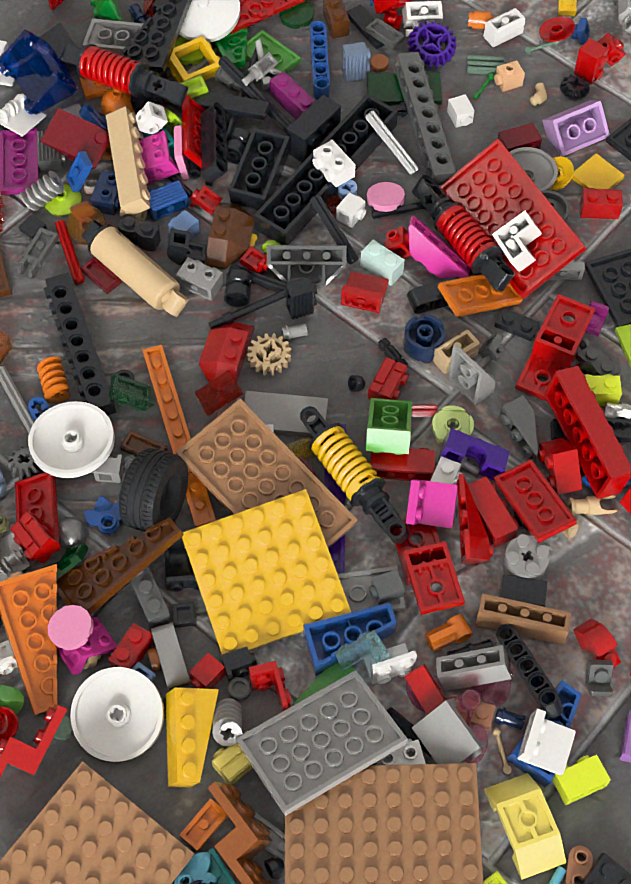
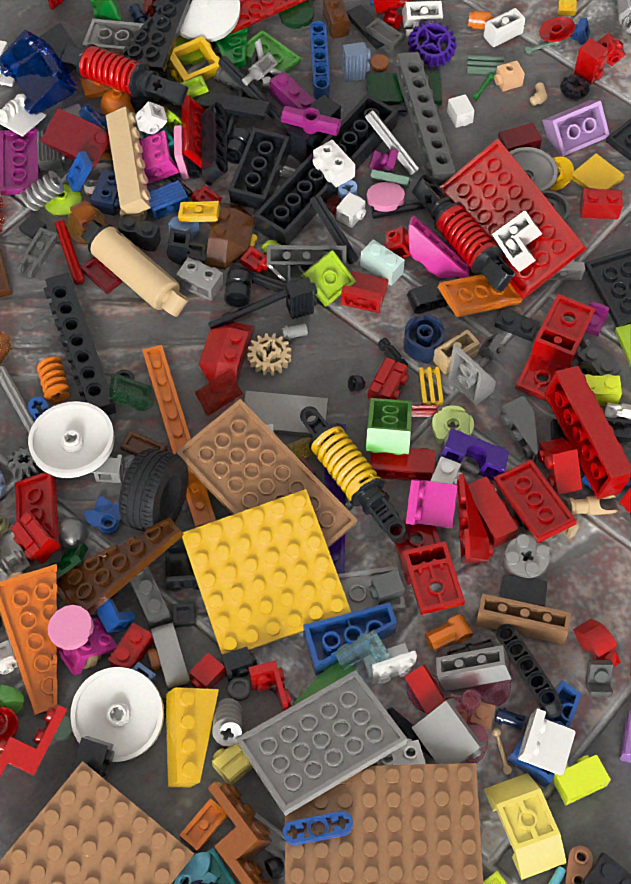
none -> black brick [69,736,115,780]
none -> blue panel [96,599,136,633]
none -> yellow plate [178,201,220,222]
none -> magenta piece [281,106,341,136]
none -> blue beam [283,811,353,846]
none -> lime tile [302,250,356,307]
none -> magenta bracket [368,149,399,173]
none -> tile [371,169,411,186]
none -> yellow tile [418,367,444,406]

